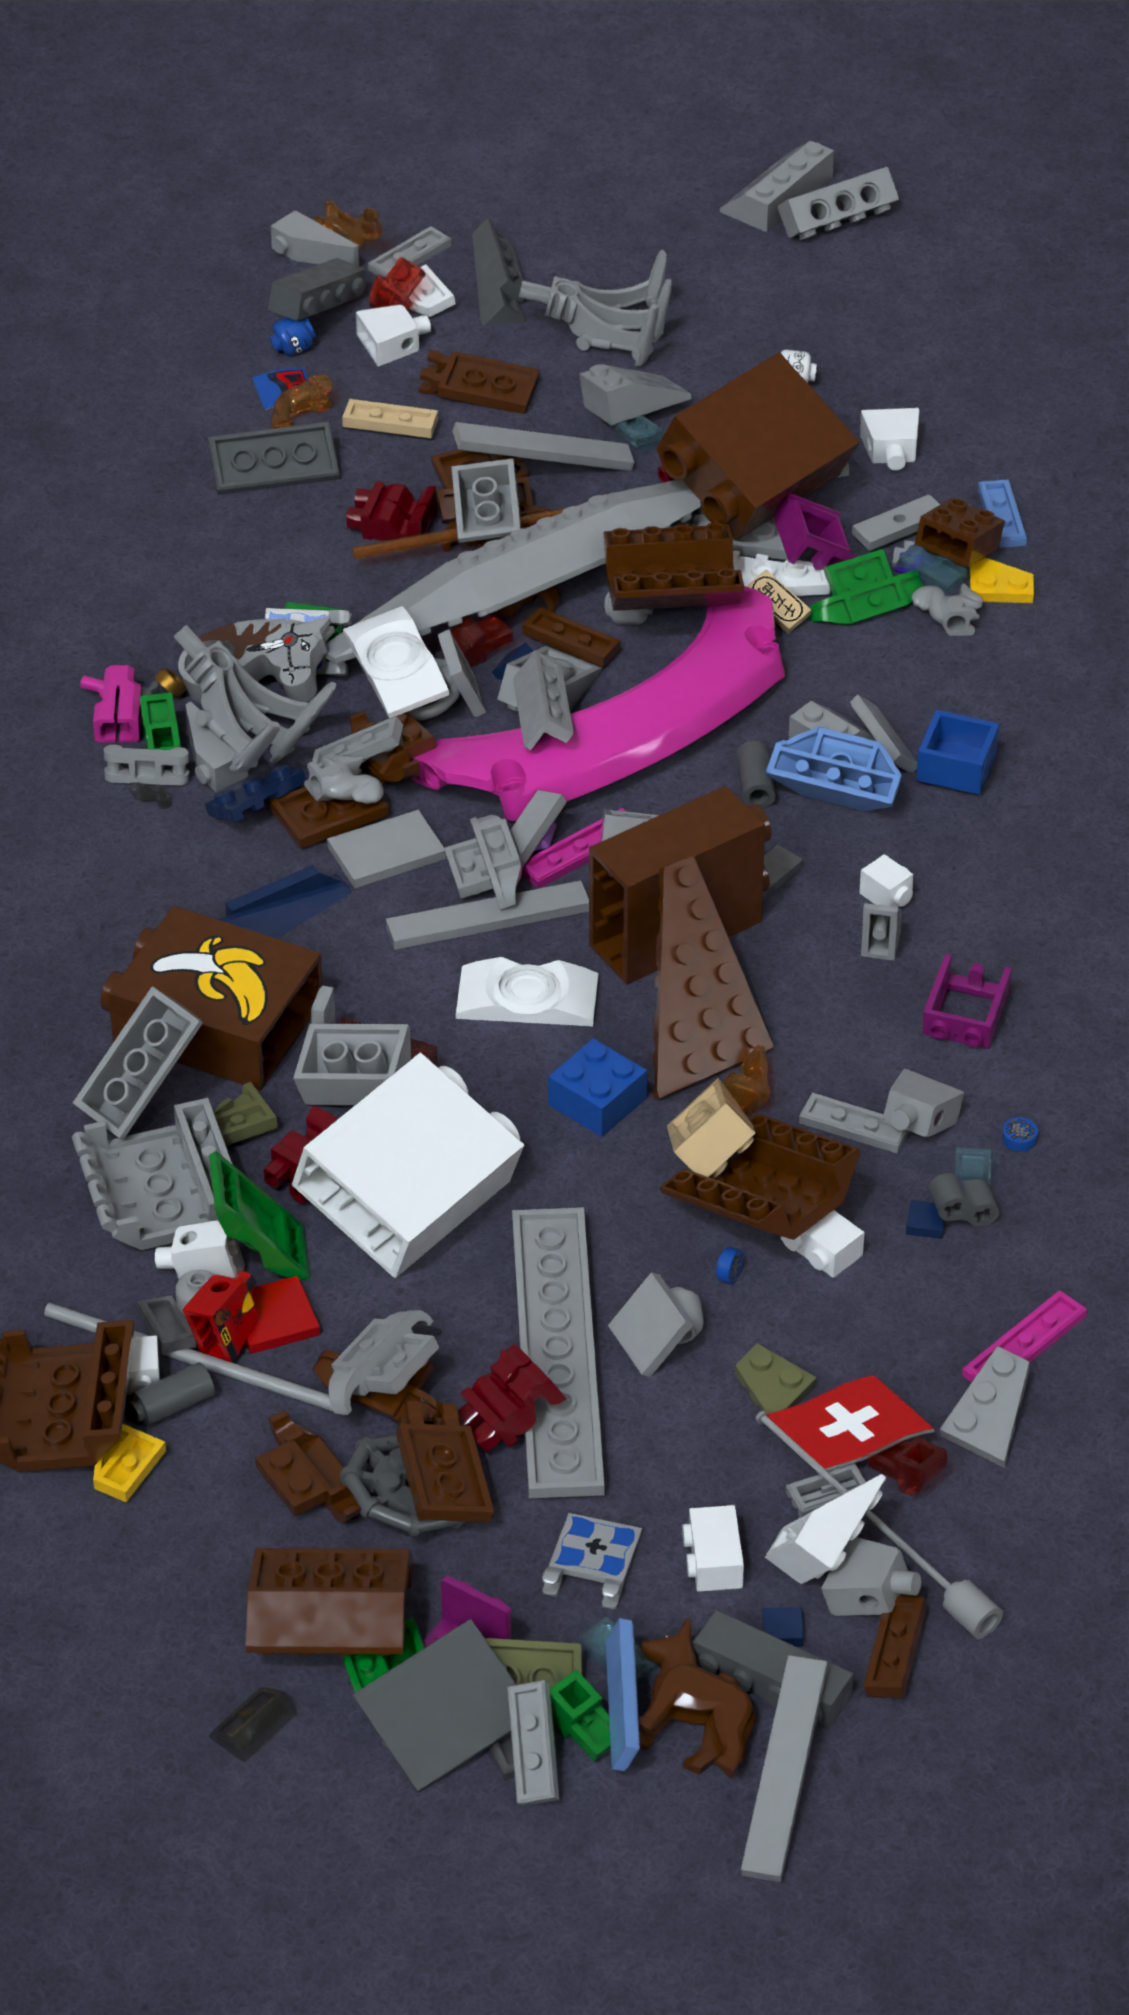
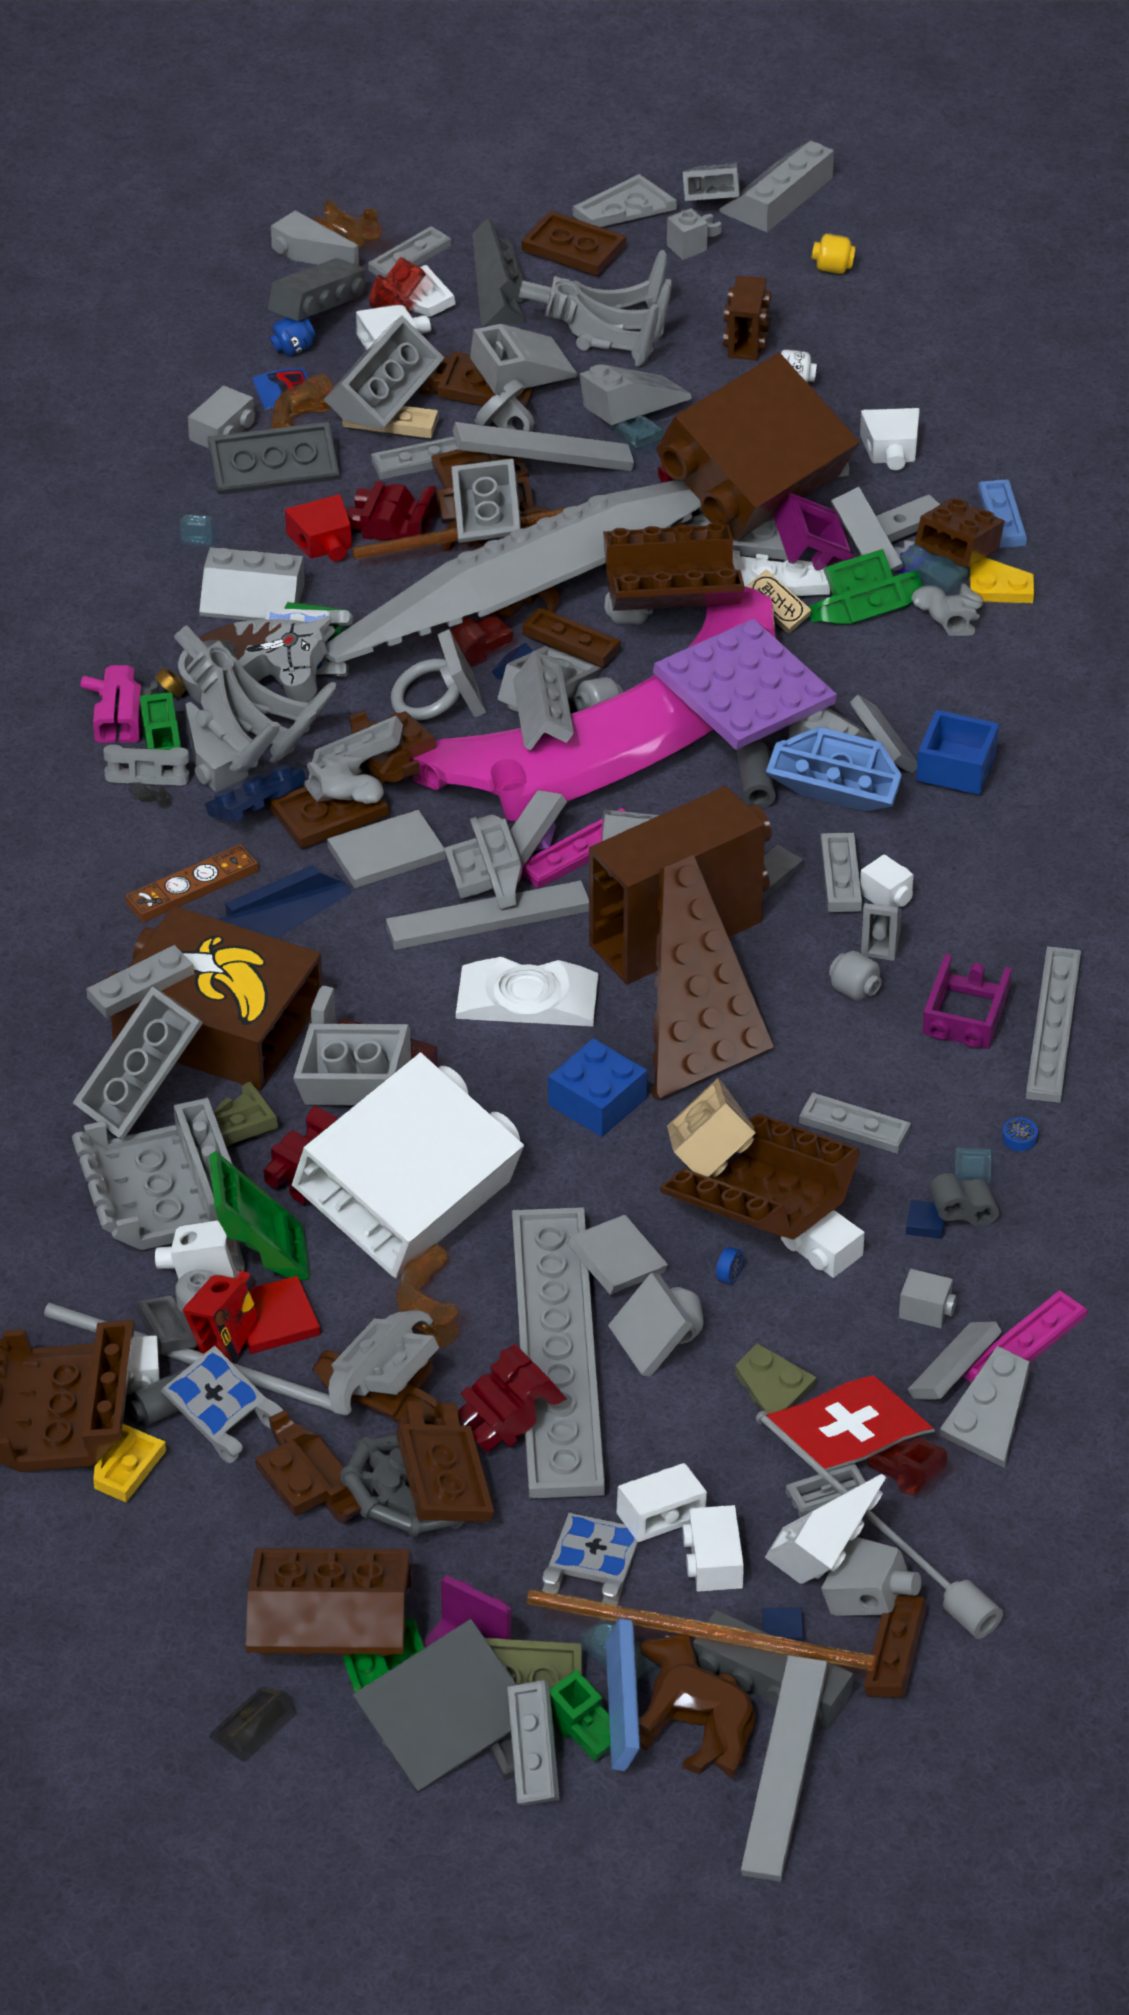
white slope [343,606,450,718] -> none
clear orange bracket [723,1044,770,1116] -> none
light grey brick [777,166,899,240] -> none
light grey torso [883,1069,965,1137] -> none
none -> light grey plate [86,945,194,1018]
none -> dark orange tile [125,844,258,923]
none -> light grey flag [161,1346,283,1463]
none -> clear light blue tile [179,515,214,547]
none -> light grey brick [188,385,255,448]
none -> slope [199,547,304,621]
none -> red torso [285,494,352,561]
none -> light grey slope [323,315,444,429]
none -> light grey tile [371,437,458,480]
none -> clear orange piece [396,1244,459,1348]
none -> light grey slope [470,324,577,394]
none -> light grey tile [474,379,534,432]
none -> reddish brown plate [521,211,626,276]
none -> clear orange piece [527,1589,876,1671]
none -> light grey tile [567,1215,668,1295]
none -> light grey wing [573,174,677,227]
none -> light grey head [574,677,623,711]
none -> white brick [616,1463,707,1542]
none -> medium lavender plate [653,618,837,750]
none -> light grey brick [667,208,721,260]
none -> light grey torso [683,163,740,201]
none -> reddish brown brick [723,275,772,361]
none -> yellow head [811,233,855,275]
none -> light grey plate [820,833,862,912]
none -> light grey head [829,950,882,1001]
none -> light grey tile [831,487,903,573]
none -> light grey brick [899,1269,957,1328]
none -> light grey tile [908,1321,1002,1400]
none -> light grey tile [1026,946,1081,1103]

